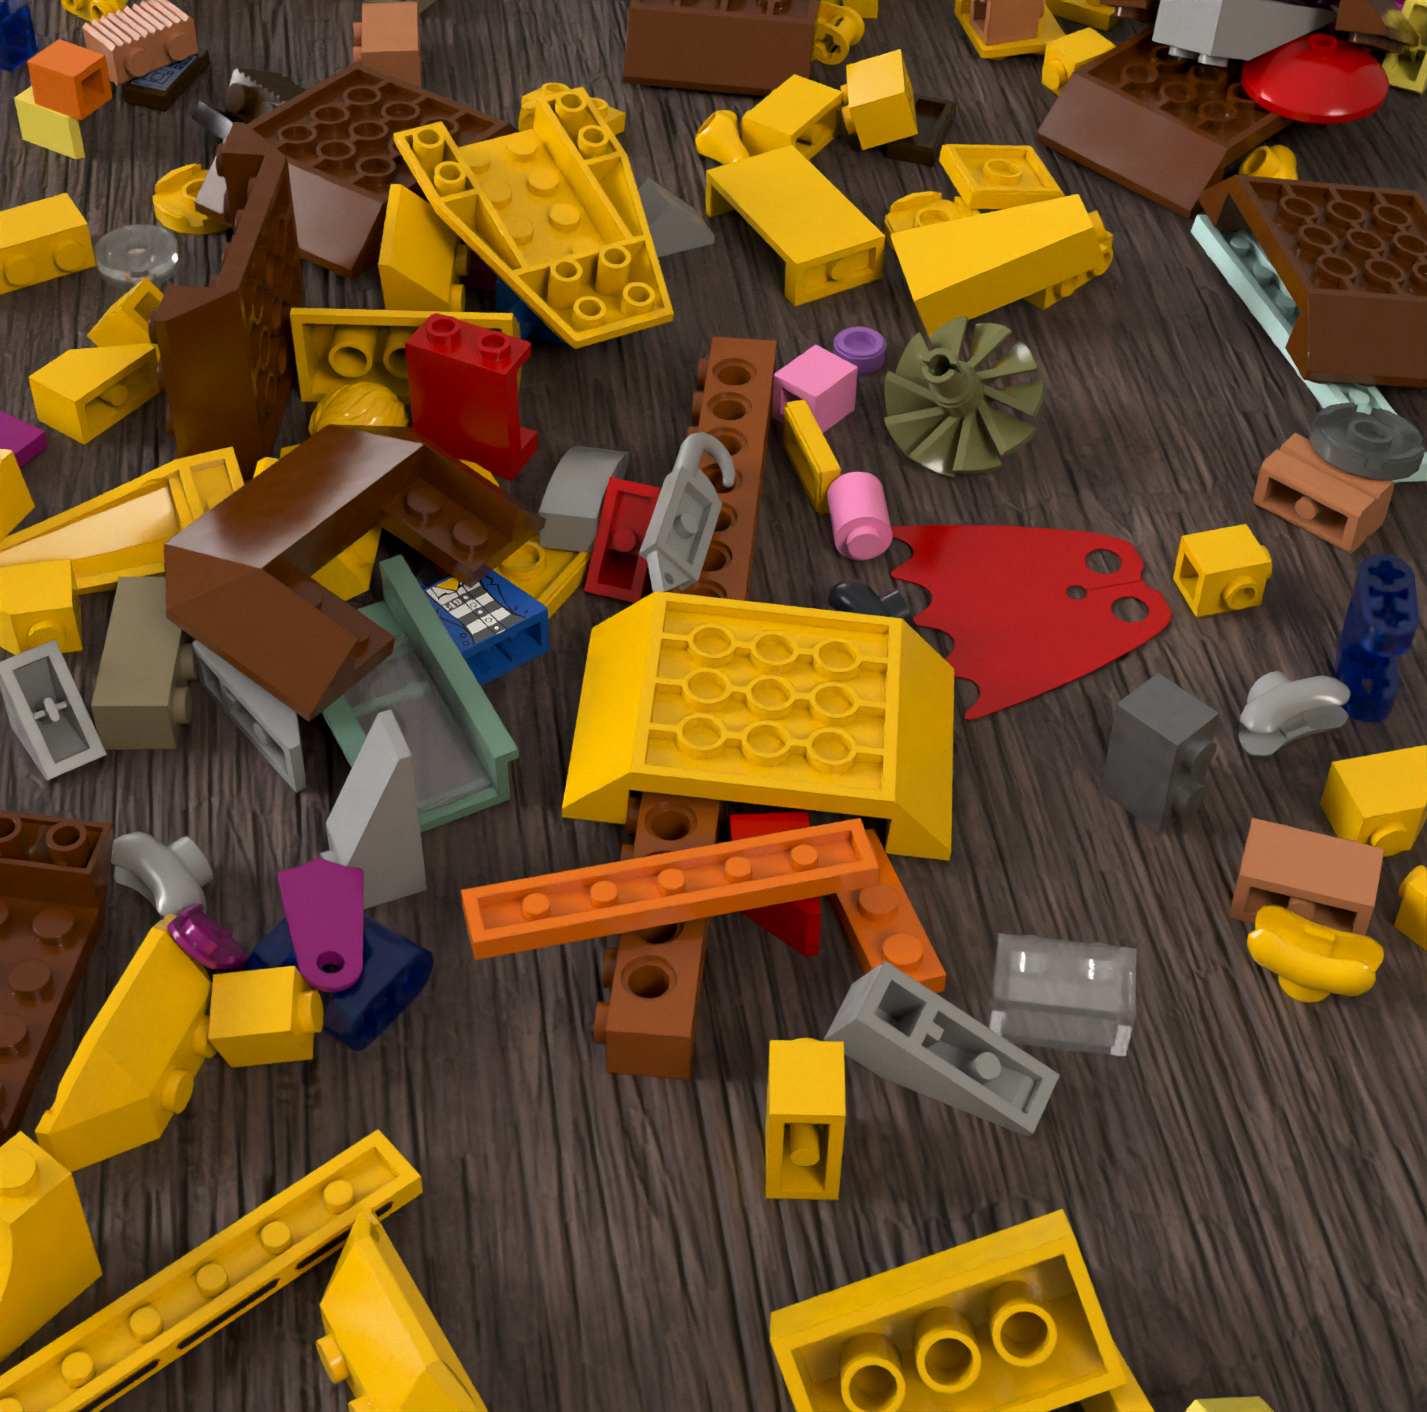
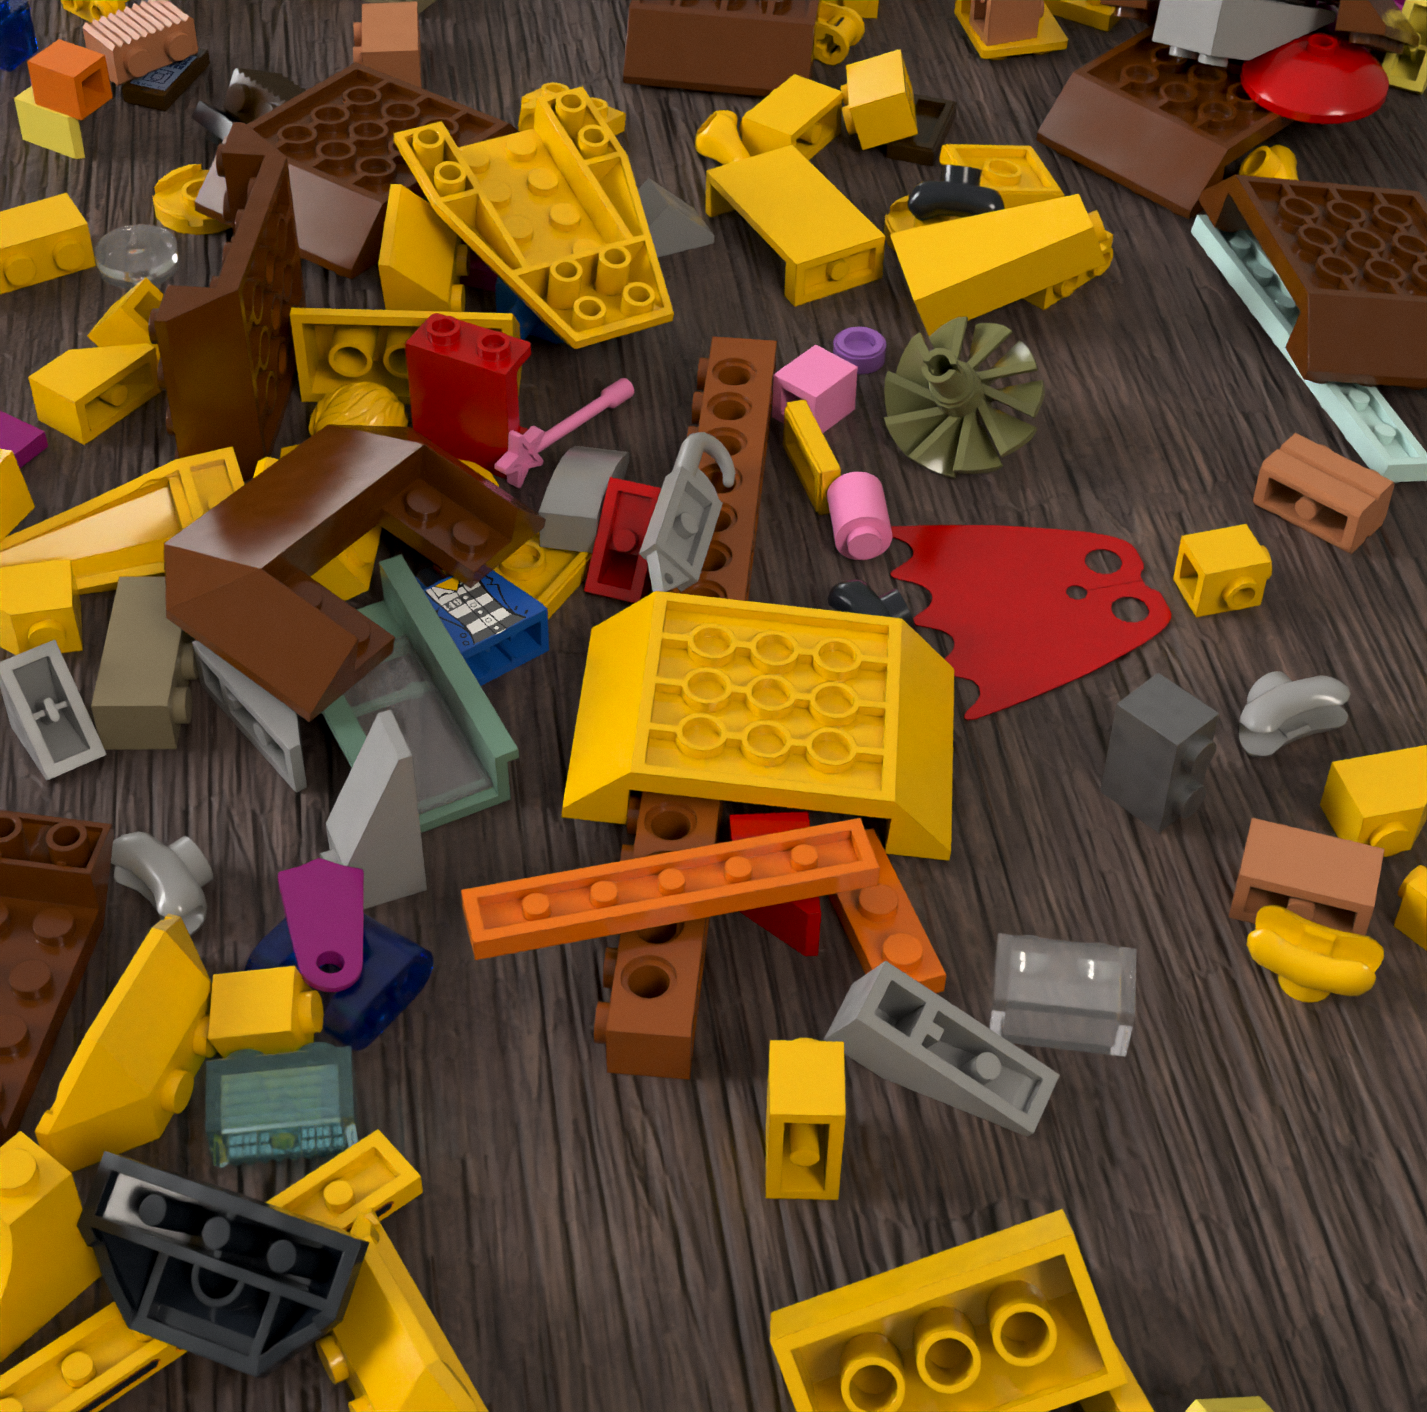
magenta piece [167,903,257,969] -> none
yellow brick [1041,27,1116,96] -> none
dark grey tile [1309,403,1426,481] -> none
clear blue connector [1335,554,1419,722] -> none
none -> black wedge [77,1151,369,1378]
none -> clear light blue brick [205,1042,359,1168]
none -> bright pink piece [495,378,634,488]
none -> black piece [907,165,1005,221]

